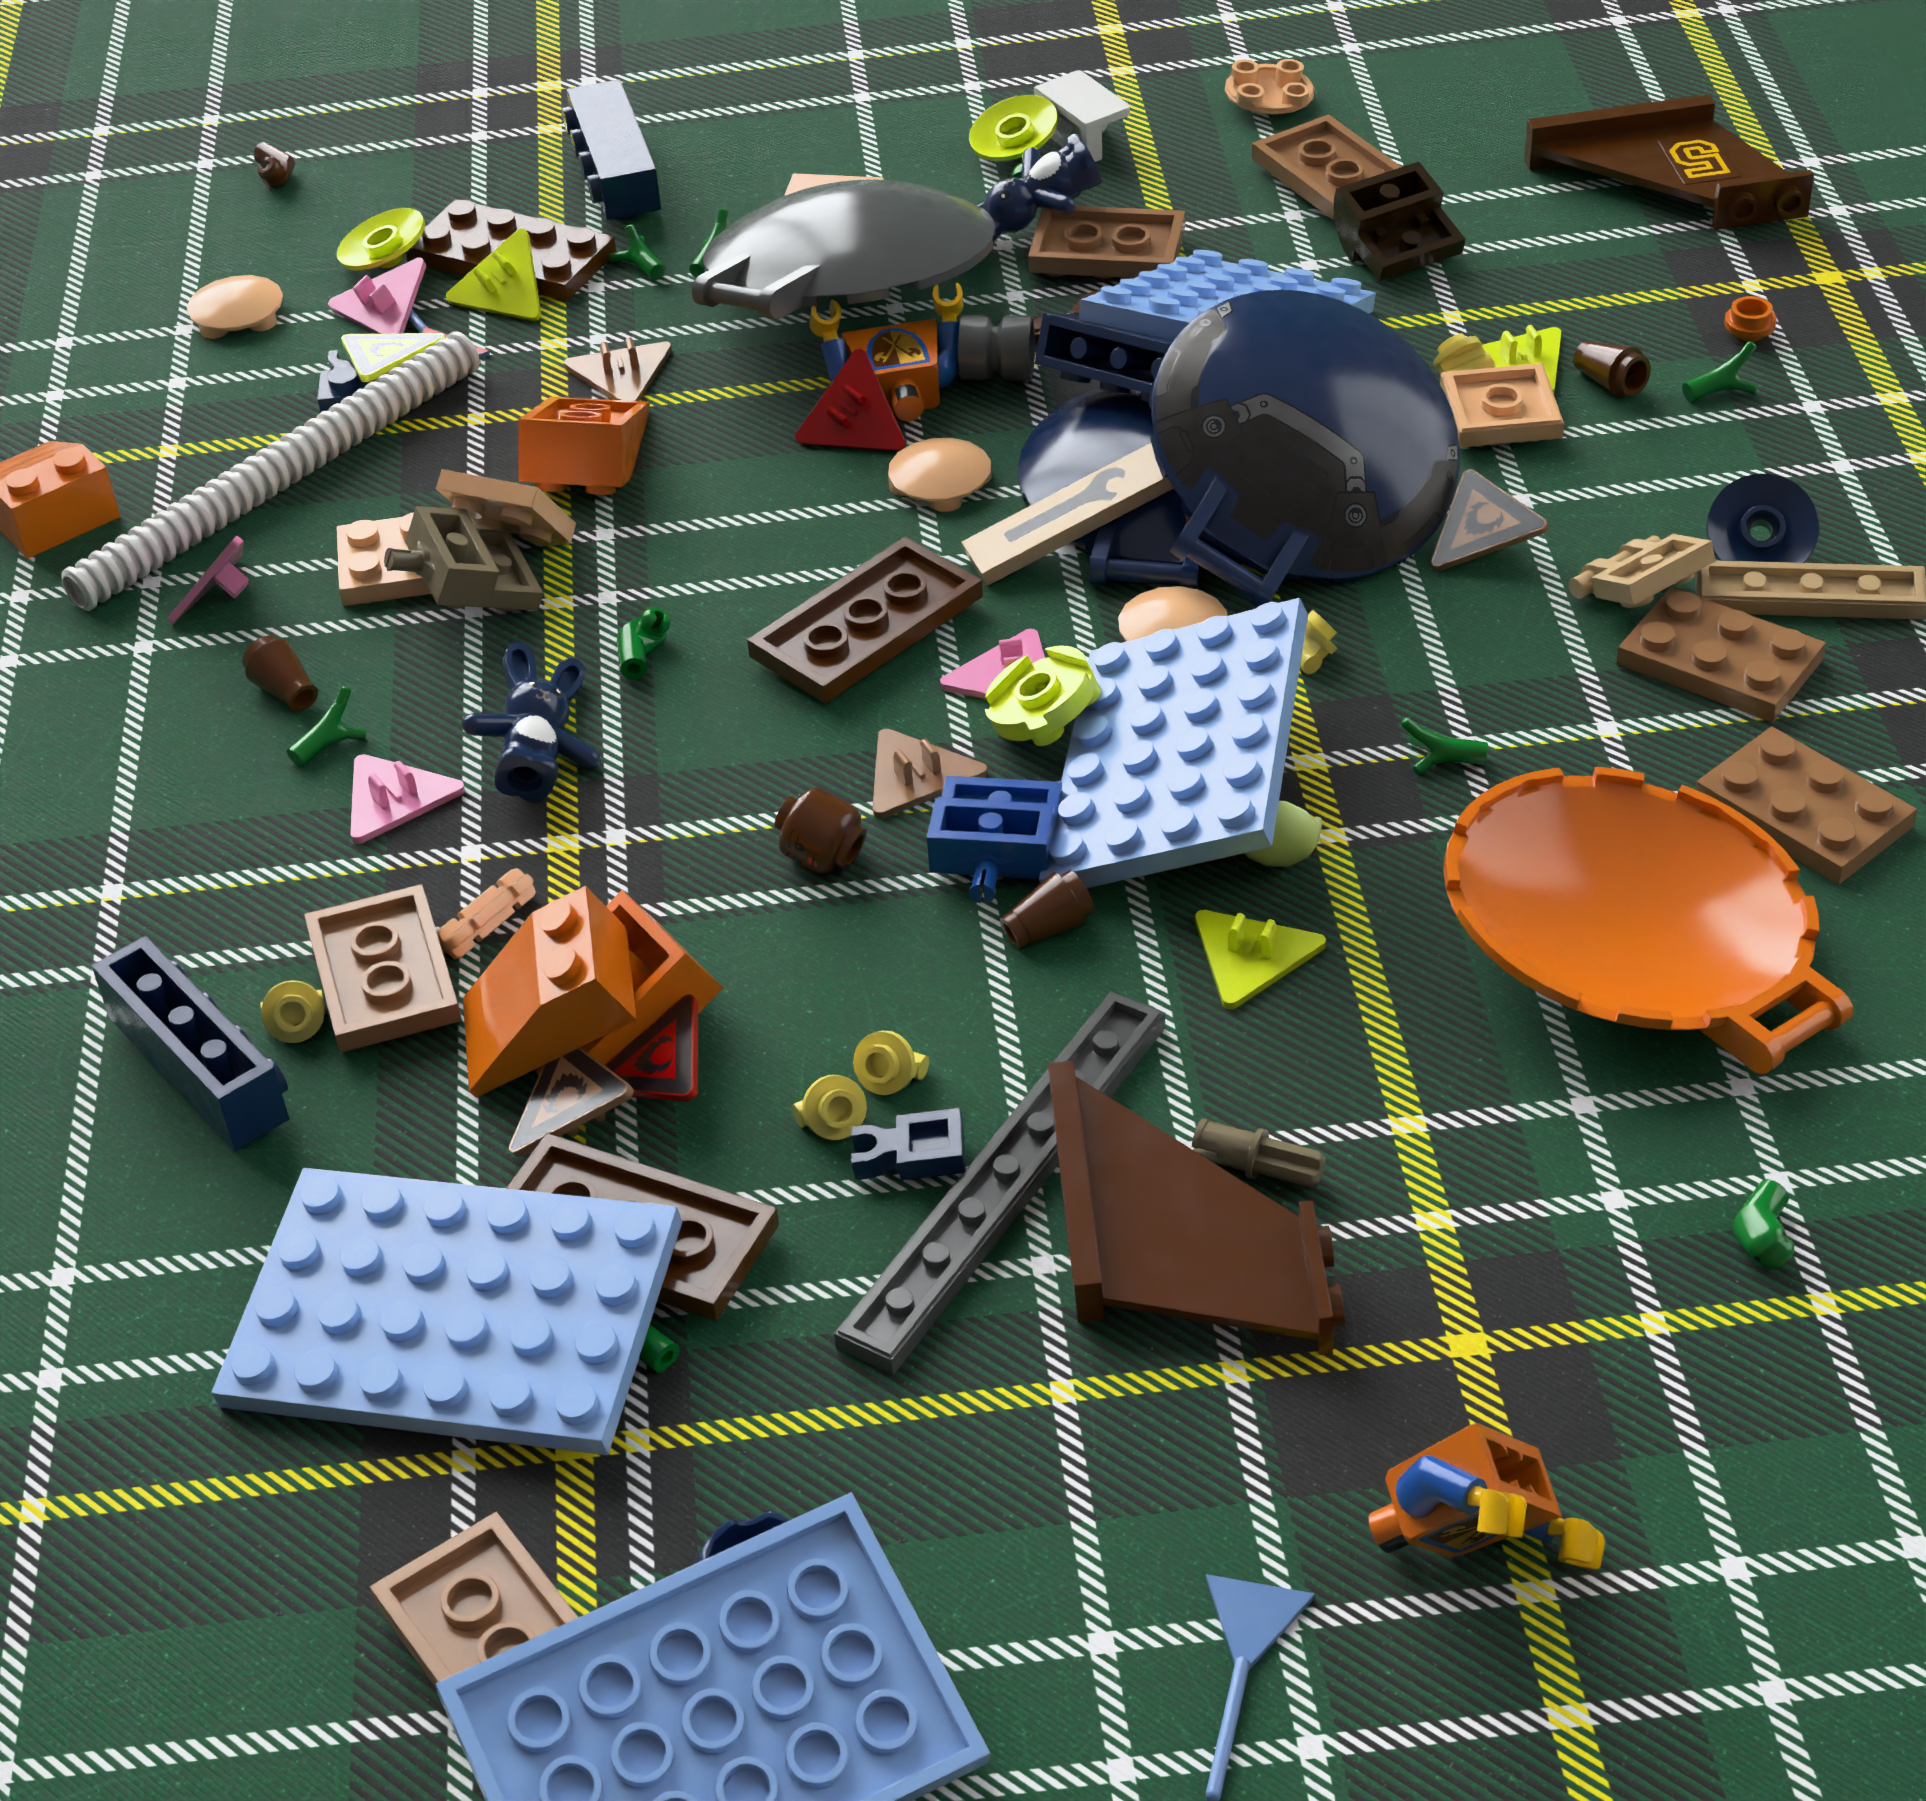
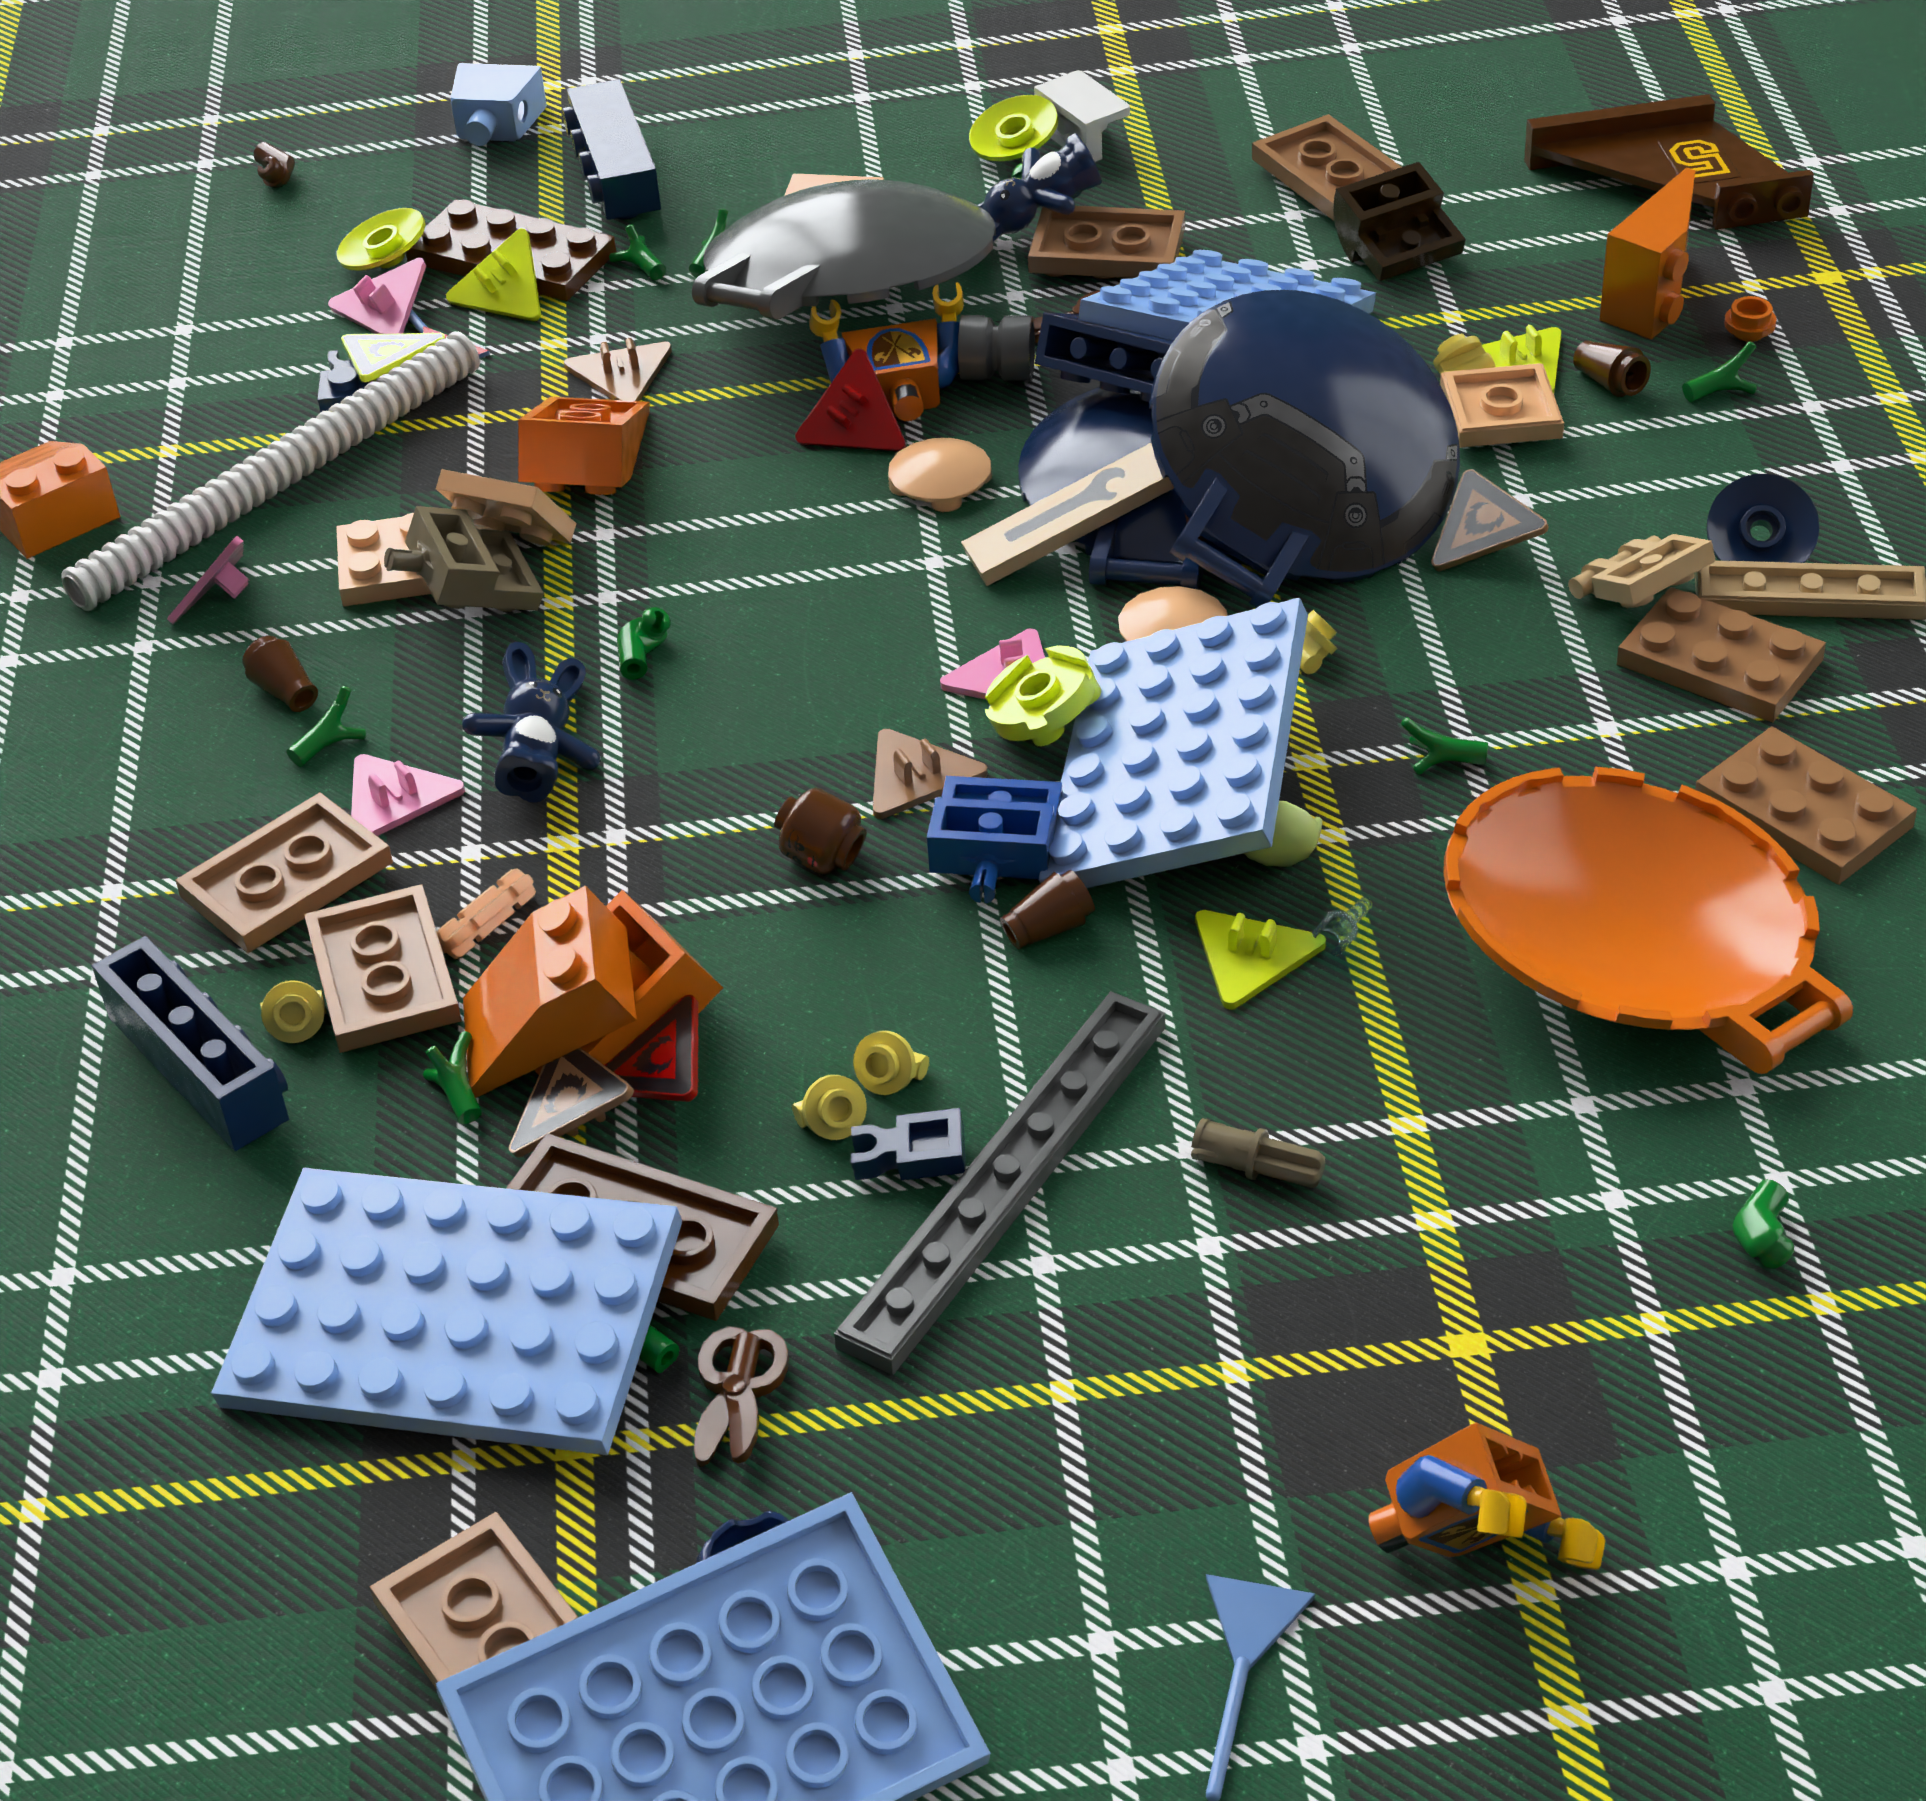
light nougat dish [187,275,283,339] -> none
reddish brown plate [747,536,983,704] -> none
reddish brown piece [1048,1060,1345,1355] -> none
light nougat dish [1225,59,1315,115] -> none
none -> medium nougat plate [175,792,393,953]
none -> green bar [423,1031,482,1124]
none -> light blue torso [451,63,547,146]
none -> piece [694,1326,789,1467]
none -> clear light blue hand [1312,897,1372,957]
none -> orange slope [1599,168,1695,340]

